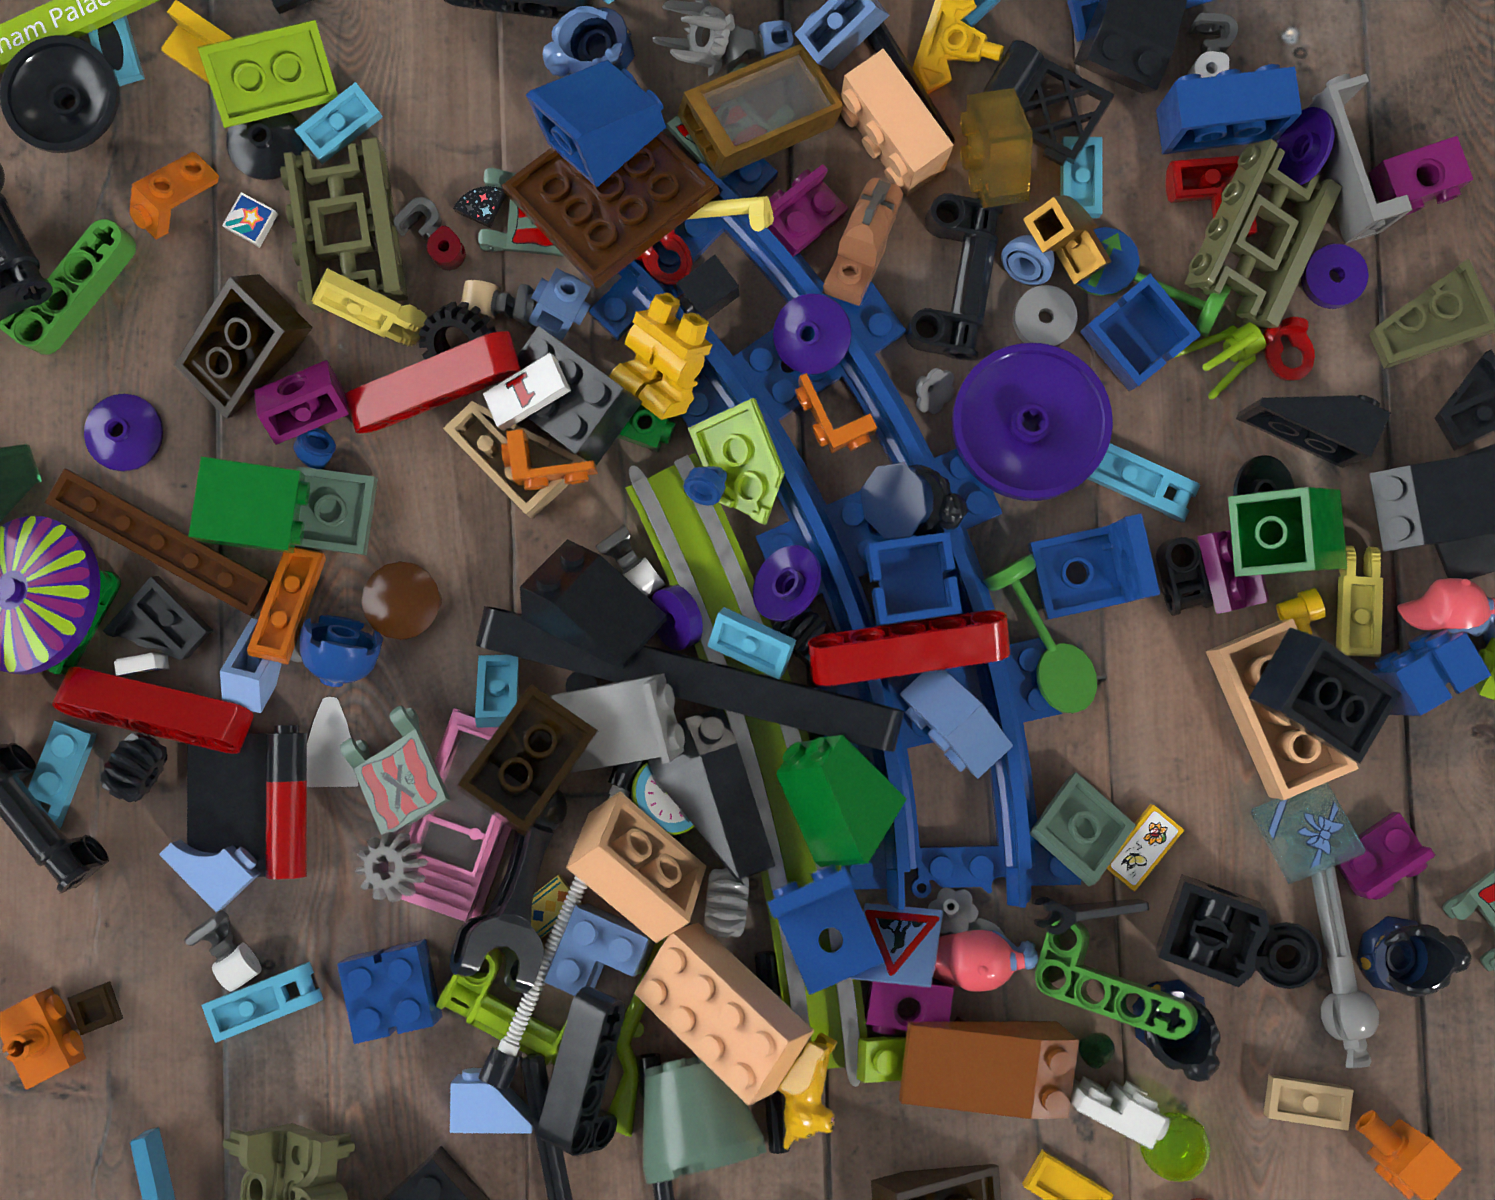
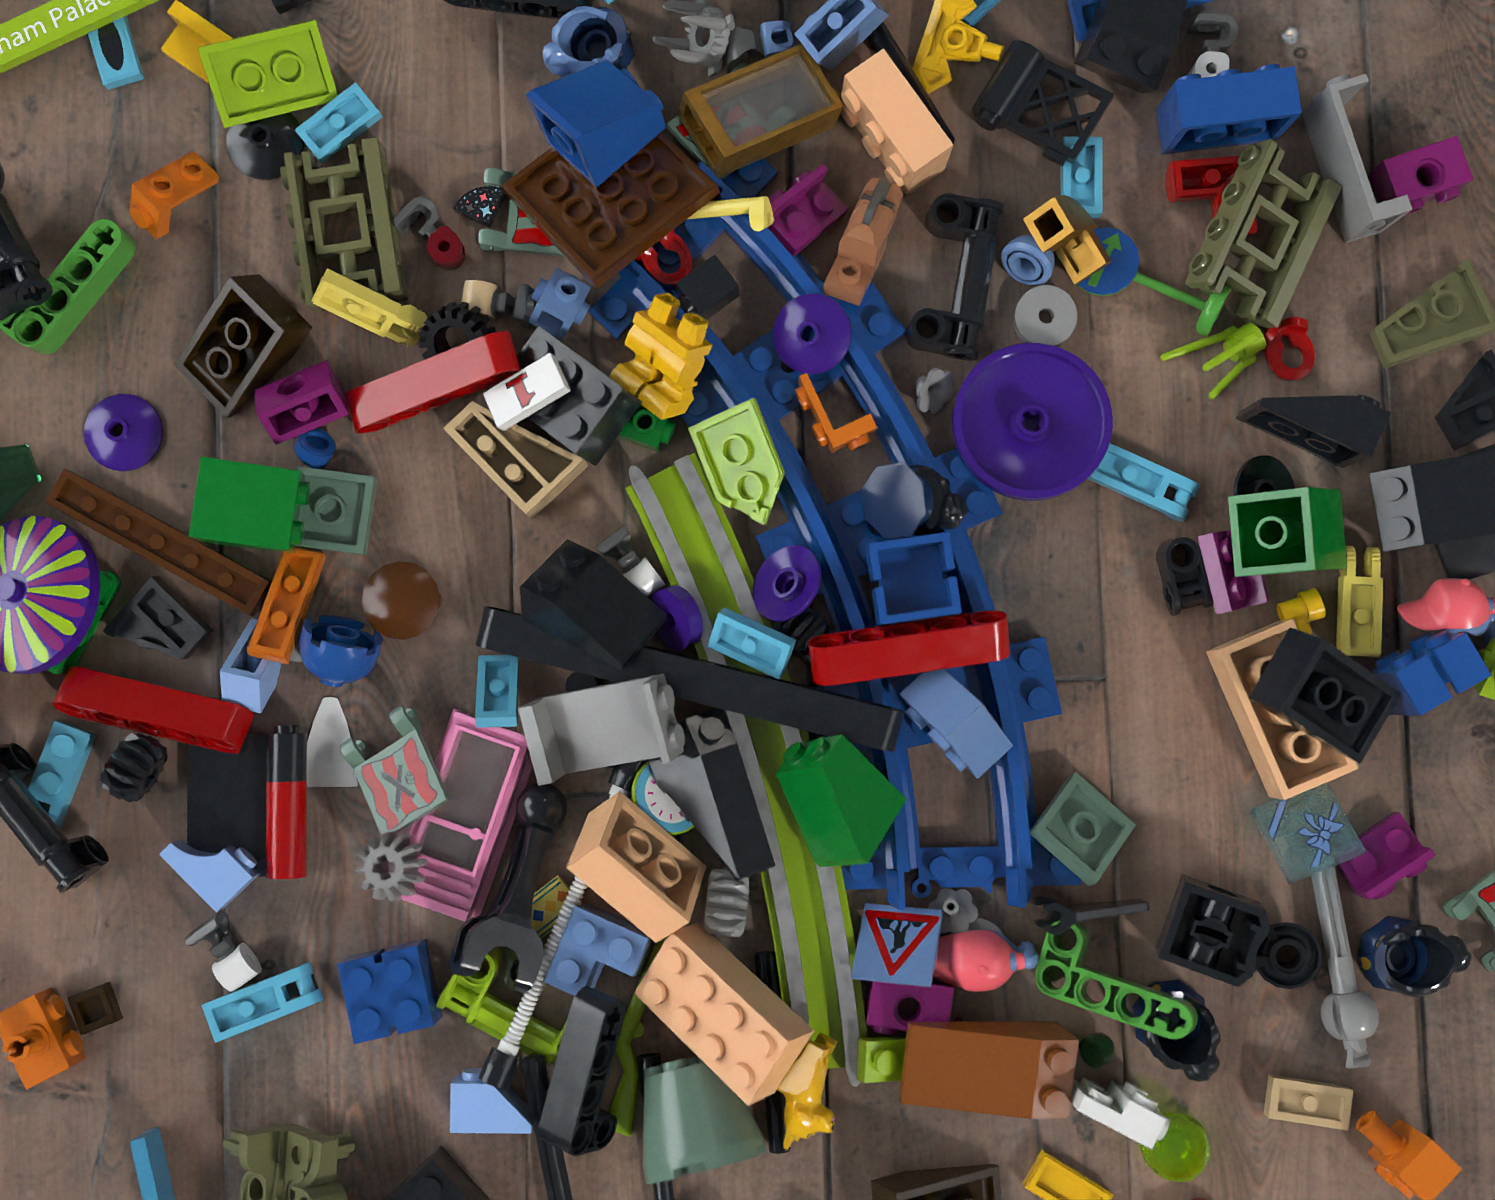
black dish [0,35,120,153] -> none
white tile [114,653,170,676] -> none
tile [222,192,279,247] -> none
dark brown slope [457,684,598,837] -> none
orange bracket [501,429,598,490] -> none
blue tile [683,466,727,506] -> none
blue bracket [767,865,884,995] -> none
clear yellow brick [960,88,1032,208] -> none
bright green piece [983,554,1097,714] -> none
blue bracket [1028,513,1160,620] -> none
blue piece [1080,273,1201,391] -> none
tile [1106,804,1184,892] -> none
dark purple dish [1276,107,1335,185] -> none
dark purple piece [1301,244,1368,309] -> none

